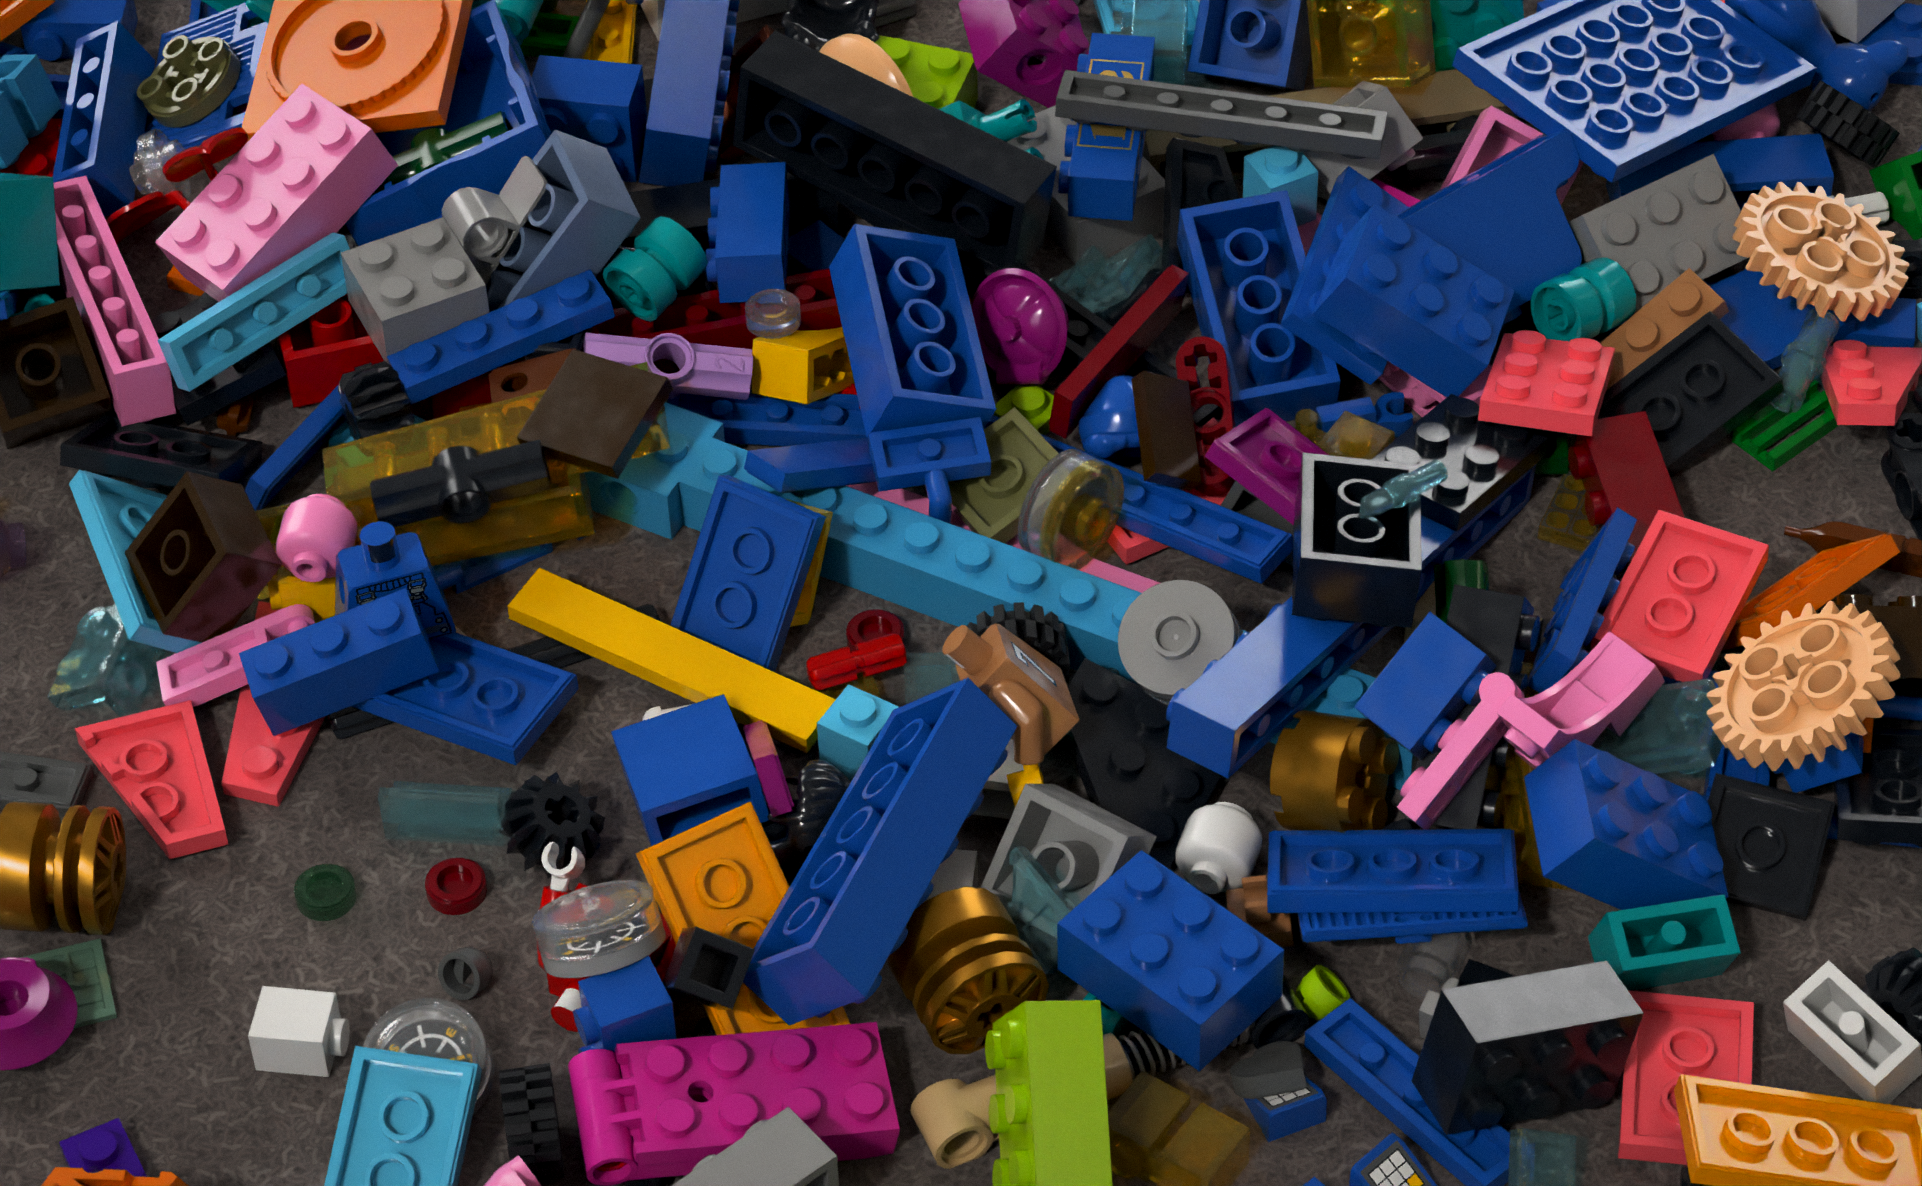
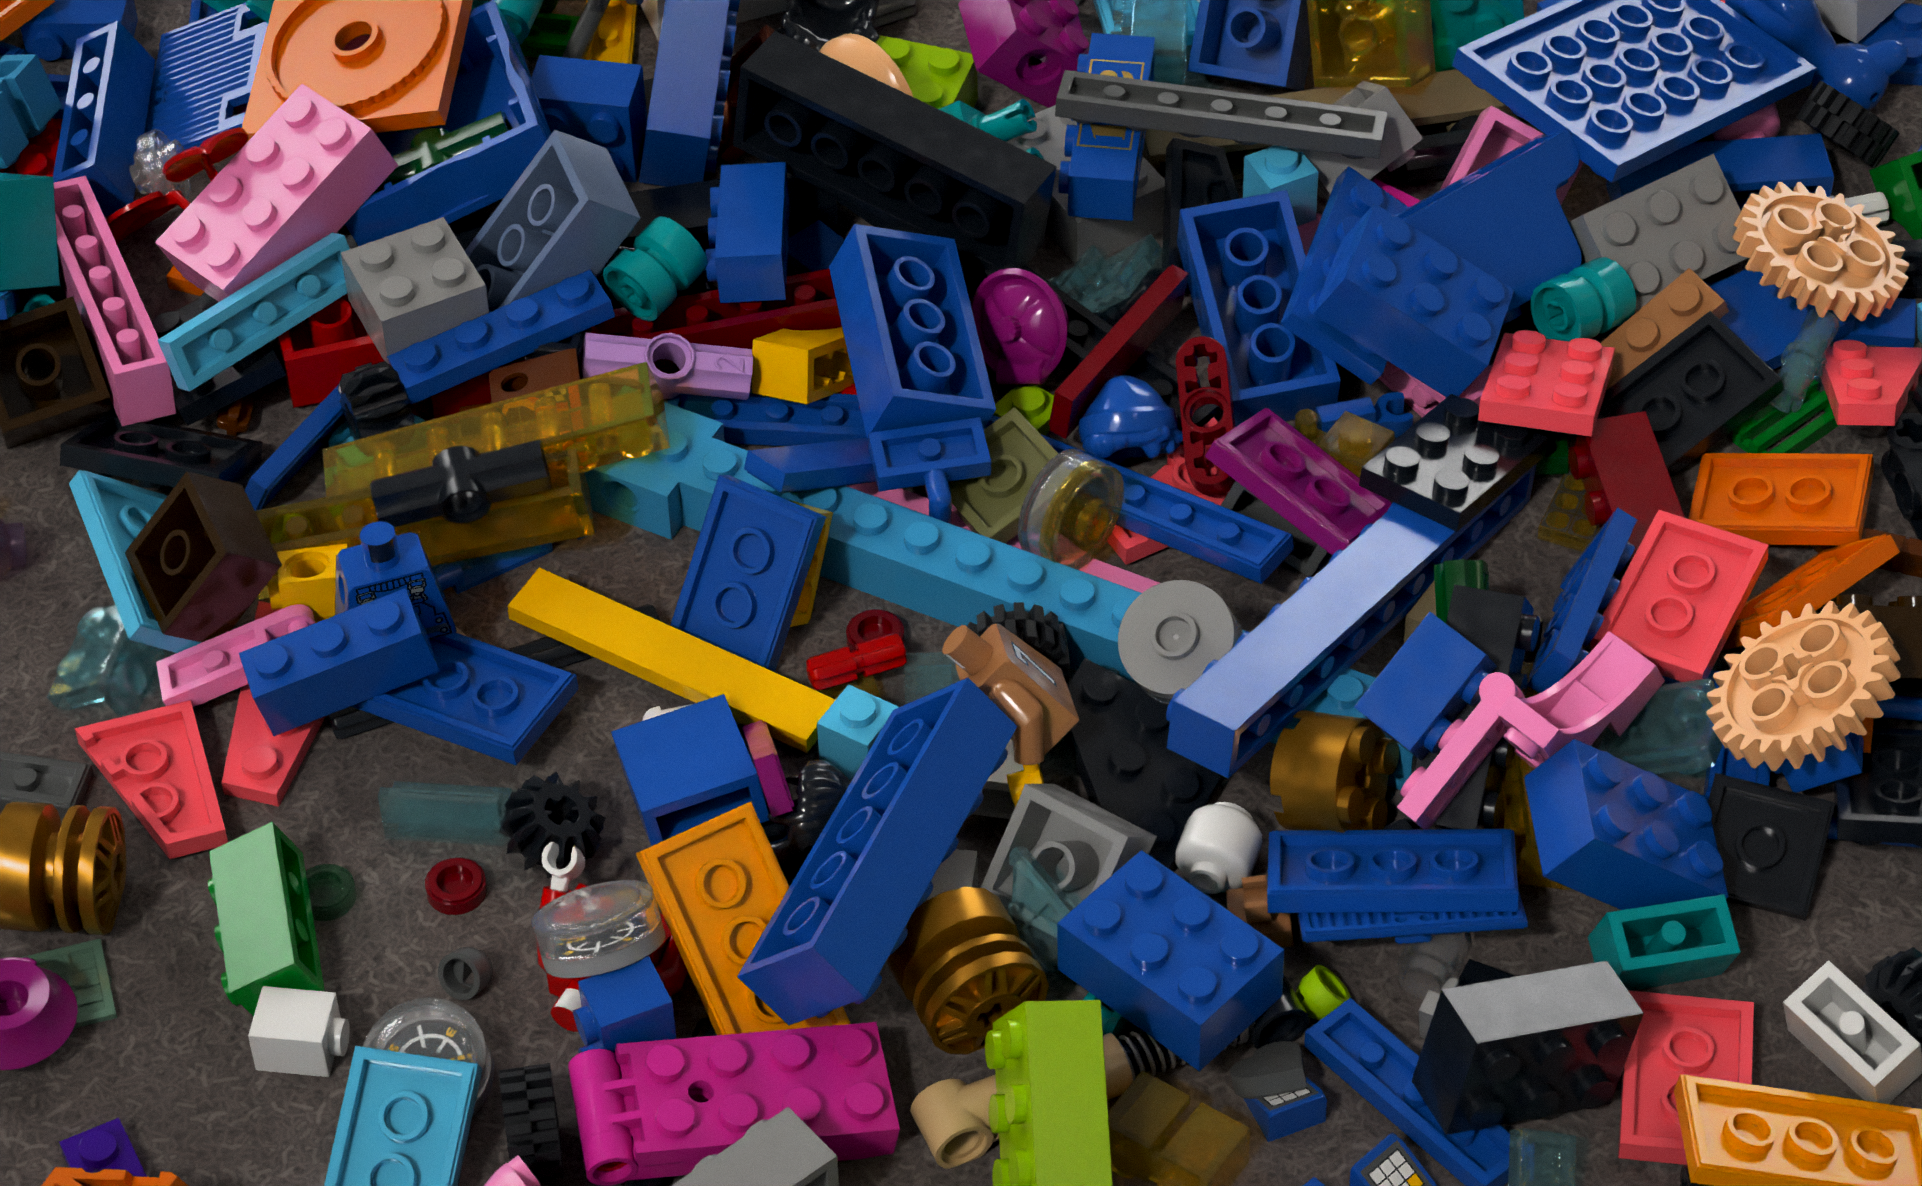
olive tile [137,35,241,128] -> none
bright pink head [276,494,358,582] -> none
light grey piece [442,156,547,285] -> none
dark brown tile [517,349,673,479] -> none
black brick [662,927,755,1010] -> none
clear tile [745,289,802,339] -> none
dark brown tile [1131,371,1202,491] -> none
black brick [1292,452,1422,628] -> none
clear light blue piece [1360,460,1448,519] -> none
none -> brick [208,822,325,1017]
none -> orange tile [1688,453,1874,546]

